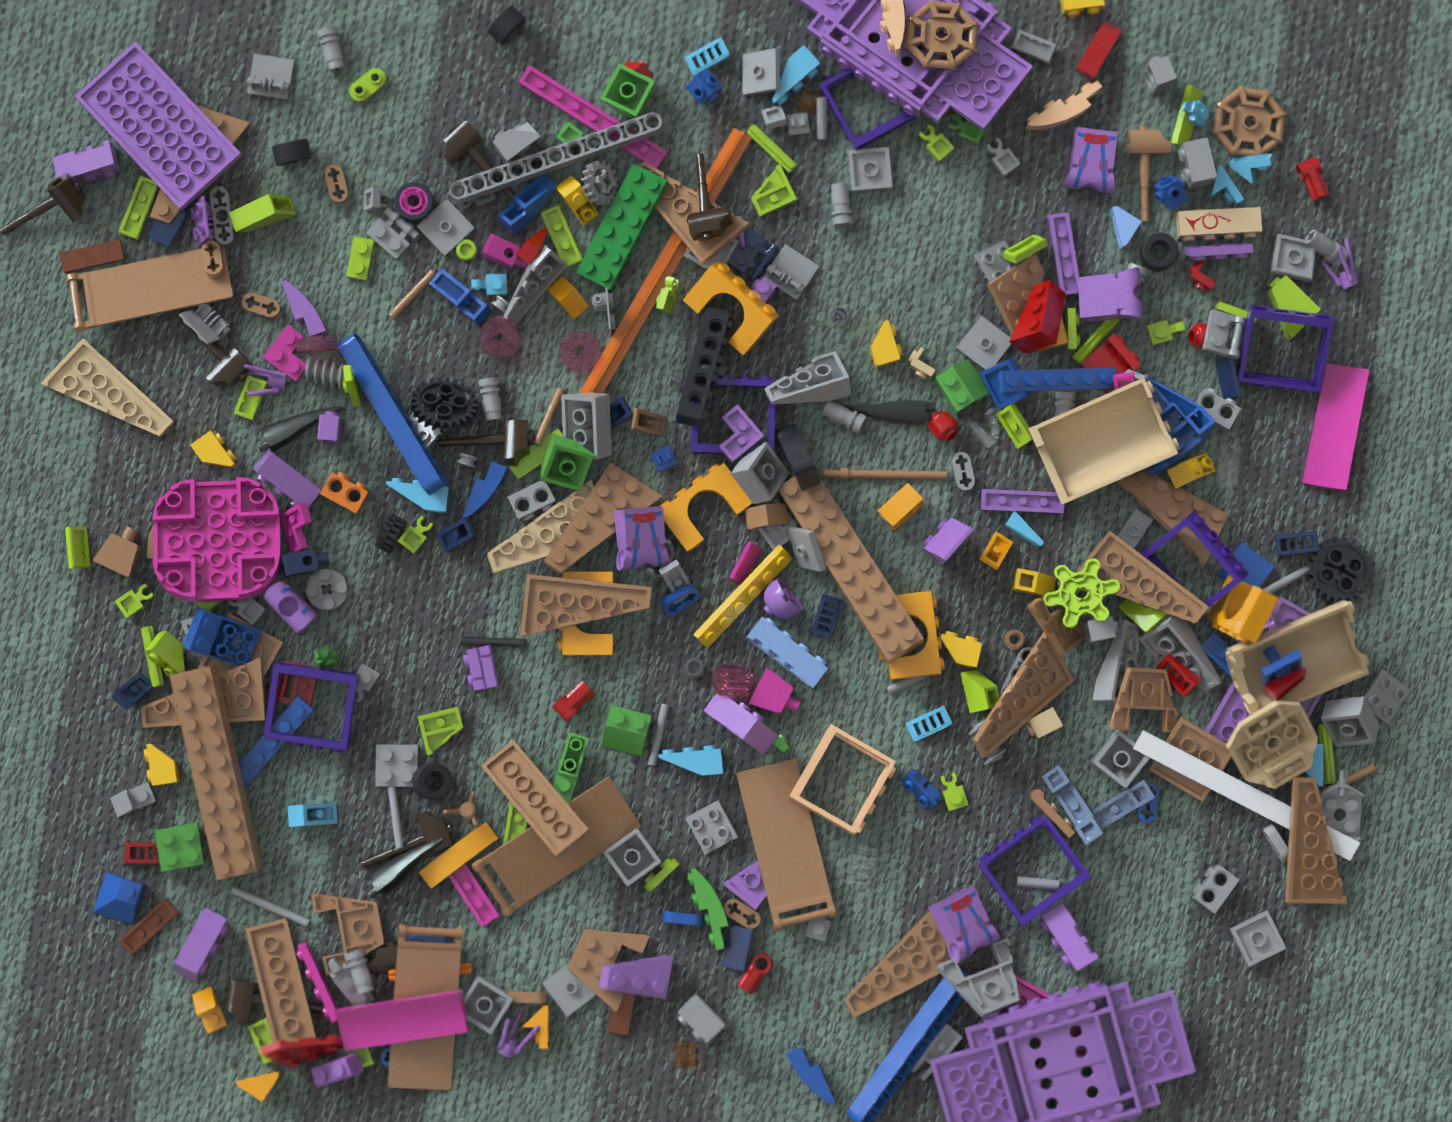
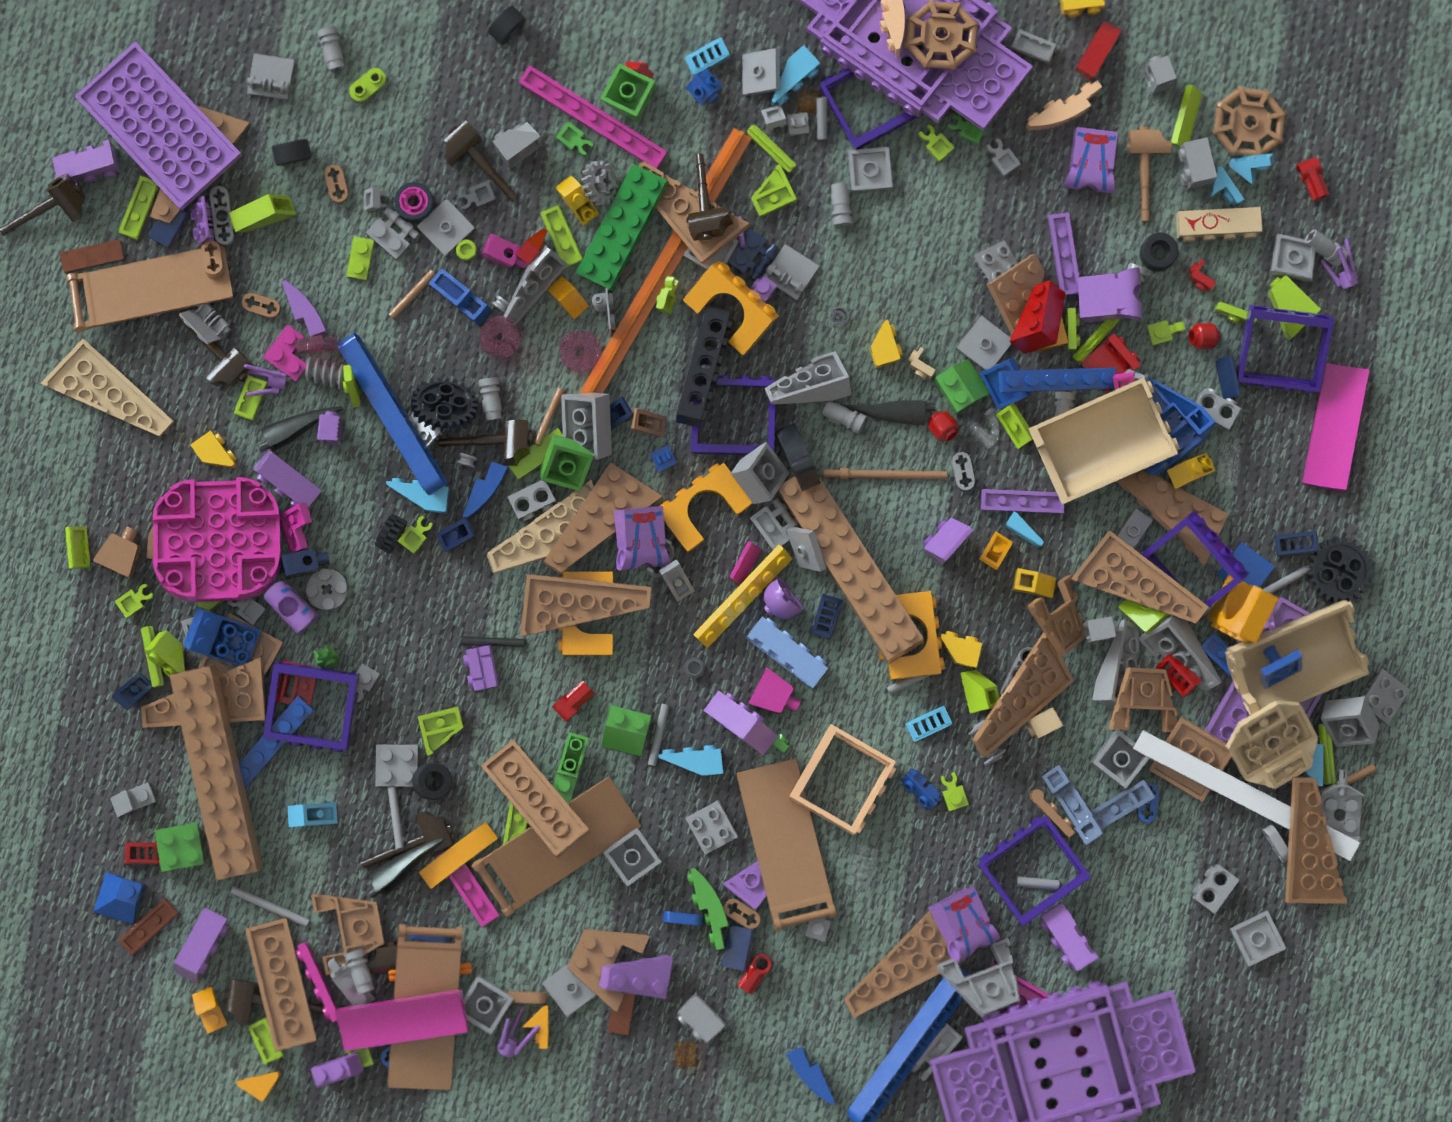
yellow slope [144,744,180,786] -> none
red plate [260,1035,344,1069] -> none
orange brick [320,472,370,515] -> none
medium nougat plant [443,792,478,826] -> none
light grey beam [449,112,662,204] -> none
medium azure plate [471,274,507,296] -> none
blue slope [498,175,557,236] -> none
lime plate [644,858,680,893] -> none
blue beam [661,584,700,616] -> none
clear pink plate [712,663,754,698] -> none
medium lavender plate [719,405,764,463] -> none
medium nougat slope [745,503,789,530] -> none
light orange hinge [877,483,925,531] -> none
lime plate [1002,234,1048,264] -> none
medium nougat plate [1004,629,1025,650] -> none
lime plate [1043,558,1120,628] -> none
light blue slope [1110,206,1141,250] -> none
blue brick [1154,176,1188,210] -> none
medium azure plate [1182,100,1210,127] -> none
medium lavender plate [1184,243,1253,260] -> none
light grey plate [1202,309,1246,359] -> none
red slope [1264,667,1306,702] -> none

